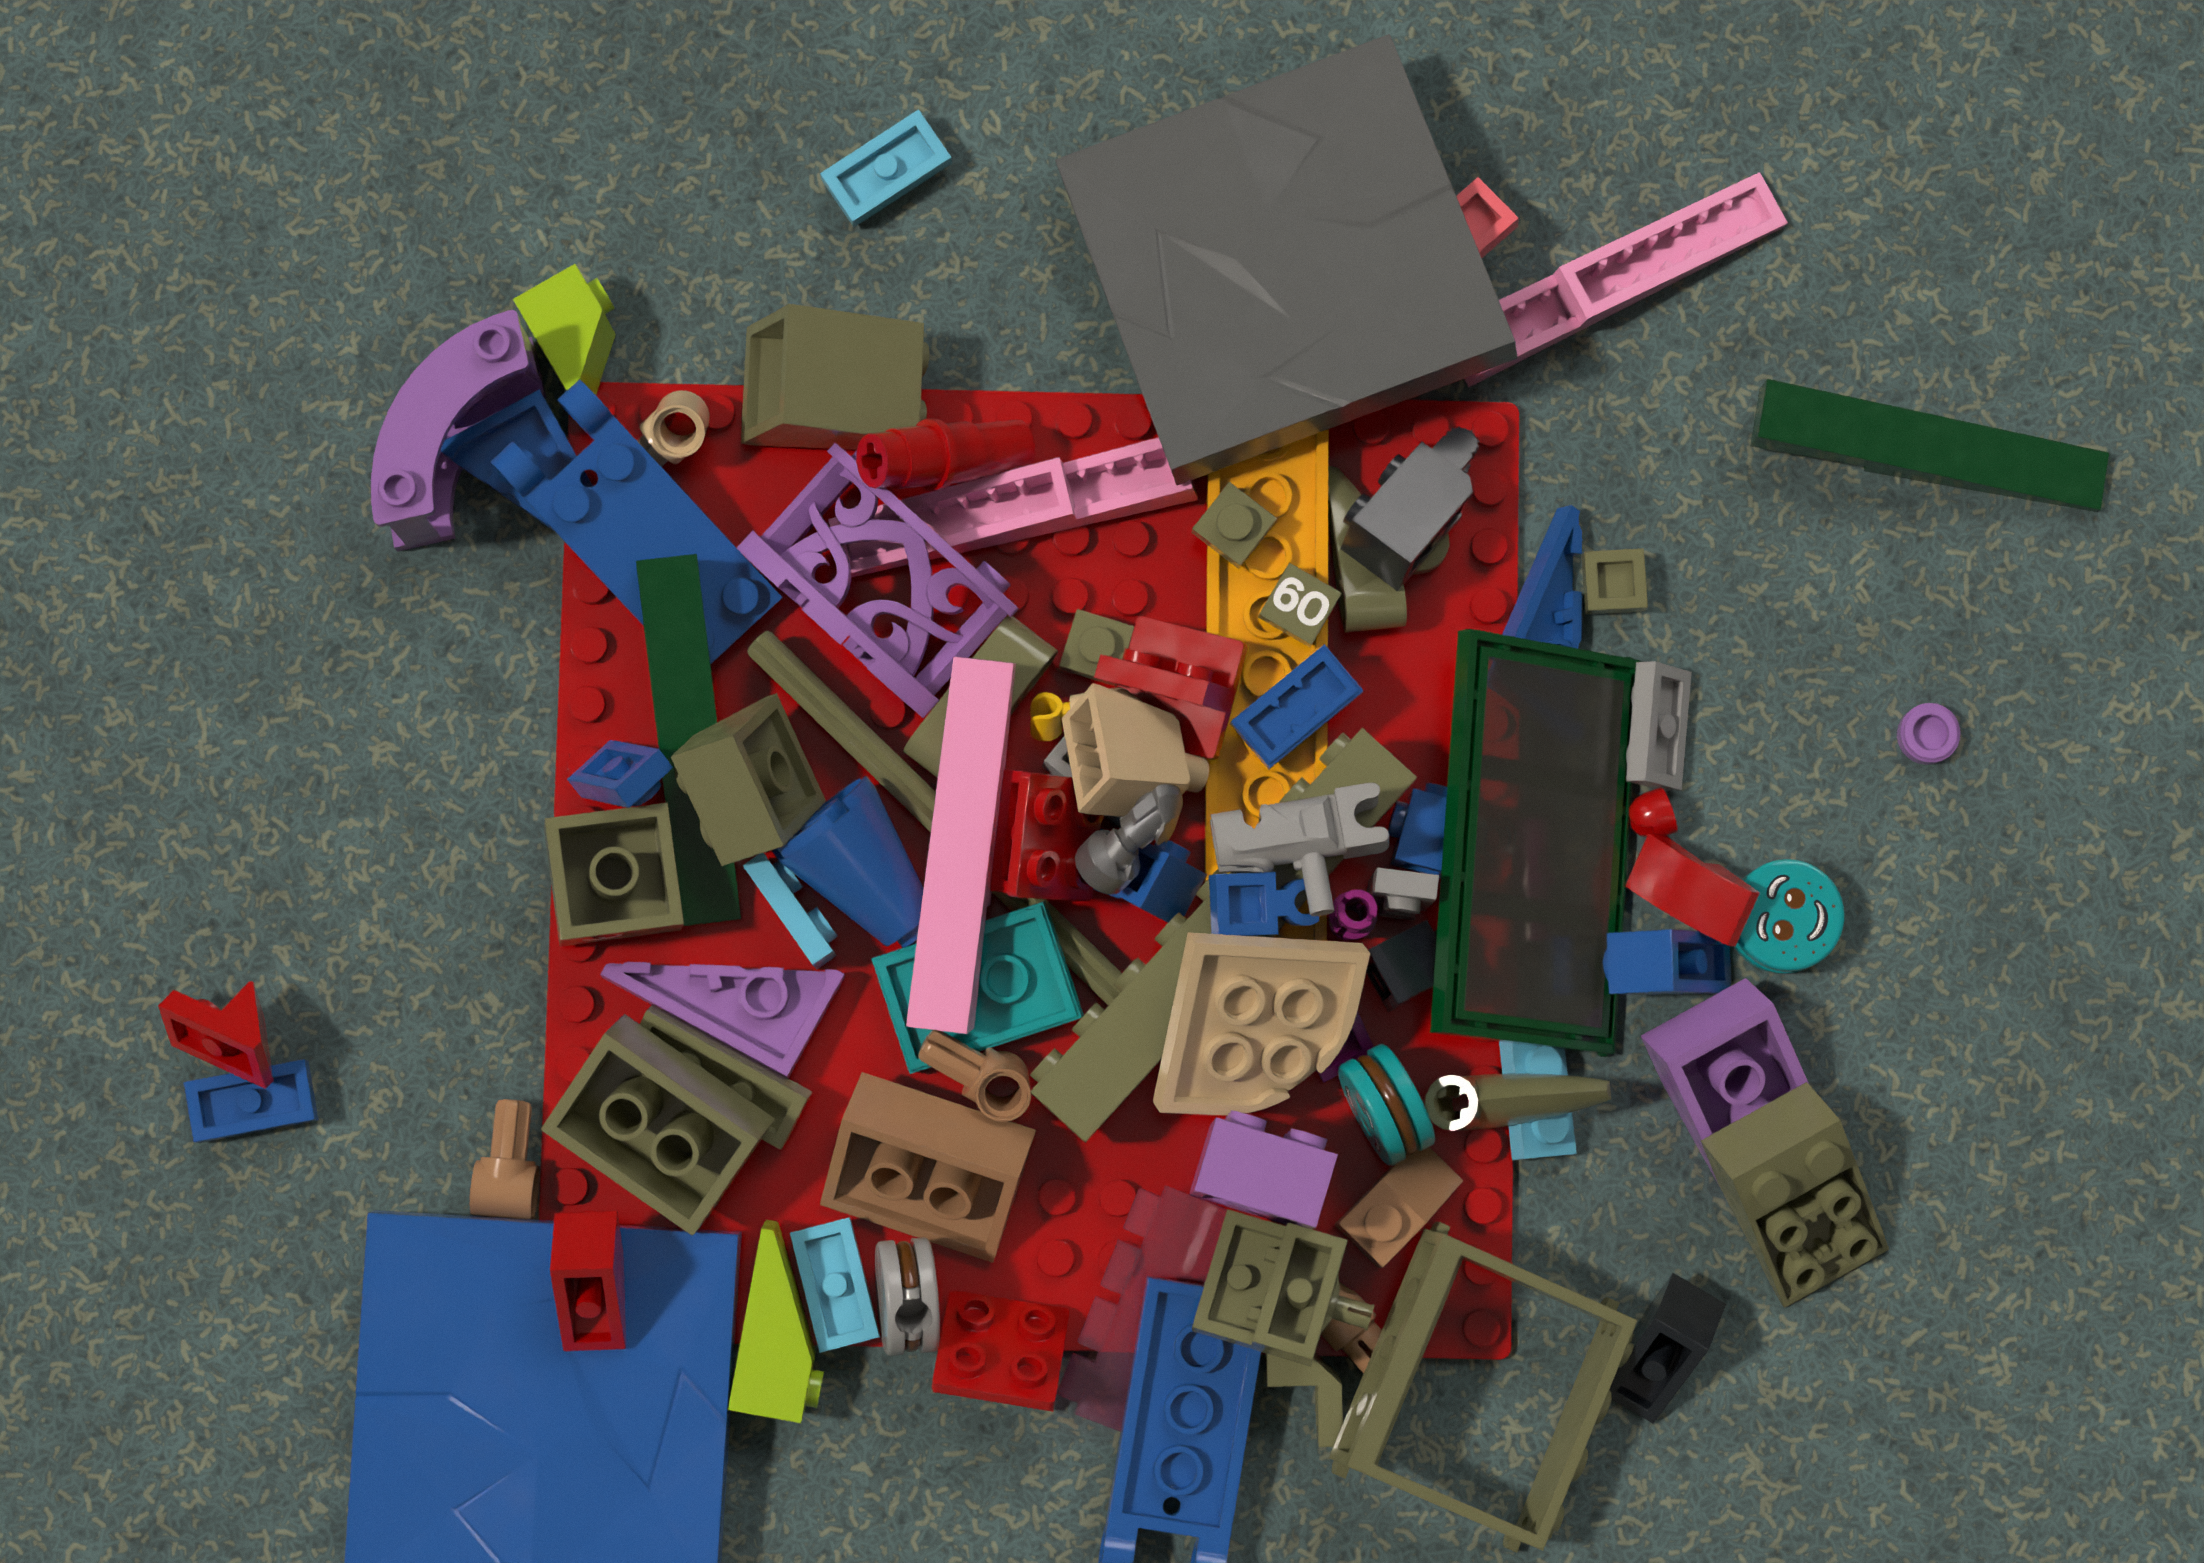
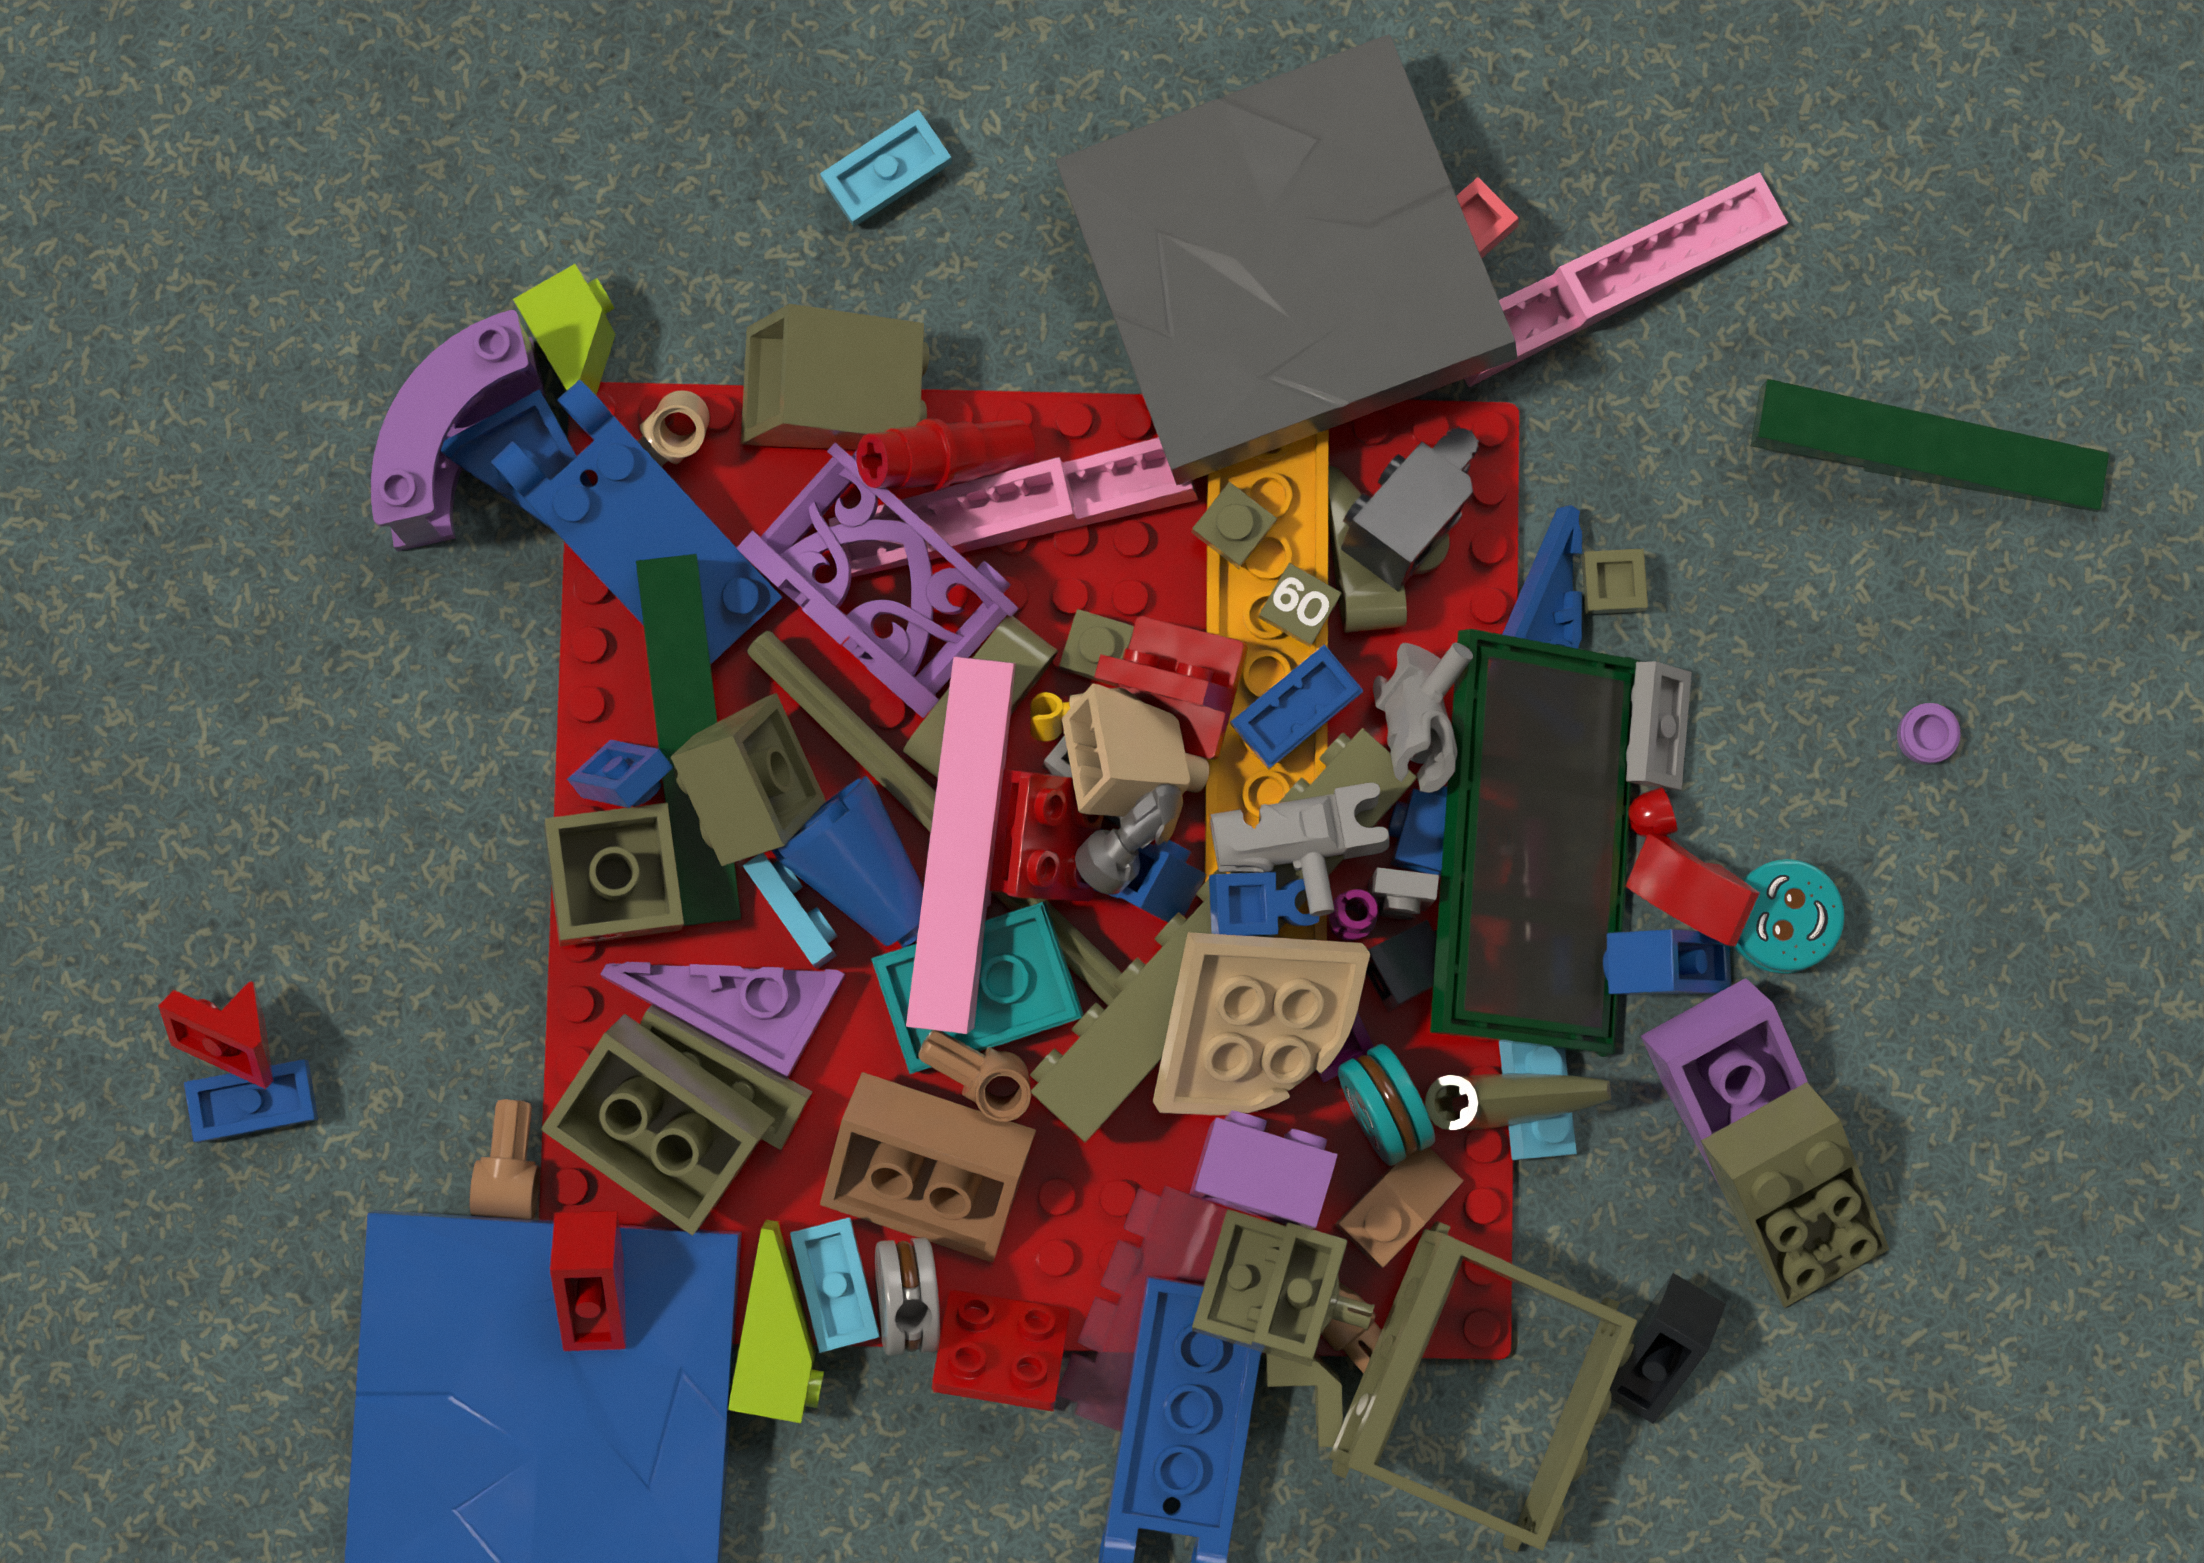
none -> light grey piece [1373,643,1473,793]

